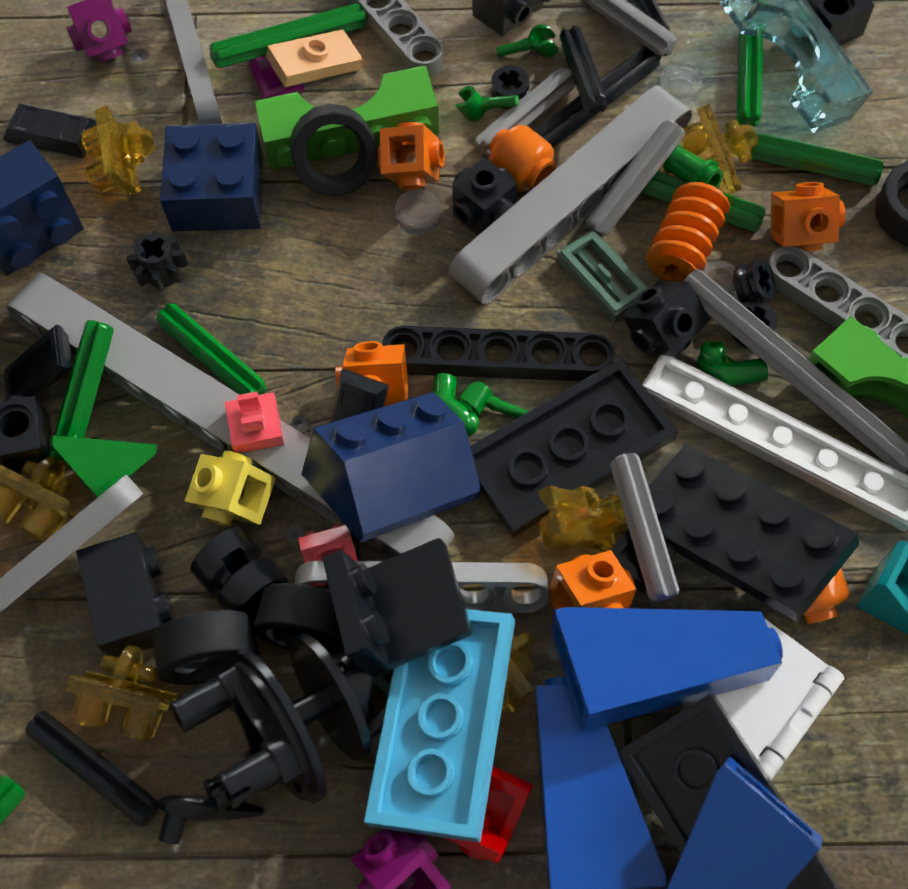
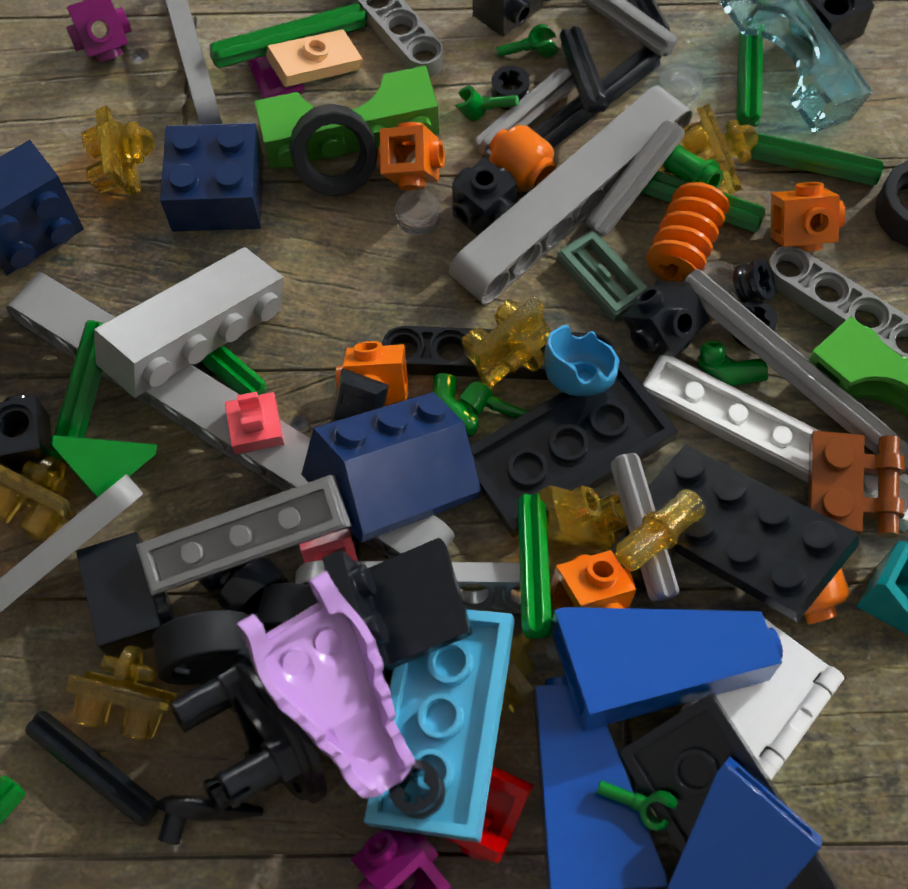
black tile [3,103,100,158] -> none
black tile [4,324,72,398] -> none
black gear [126,231,188,291] -> none
light yellow brick [184,450,276,527] -> none
none -> light grey brick [94,247,284,398]
none -> light grey tile [136,475,352,595]
none -> lavender animal [238,571,415,798]
none -> black bush [389,760,446,820]
none -> clear yellow hips [462,296,551,388]
none -> green axle [518,493,552,639]
none -> dark azure hair [543,325,620,396]
none -> green hand [596,780,678,831]
none -> clear yellow axle [615,489,706,571]
none -> dark orange plate [808,431,905,538]

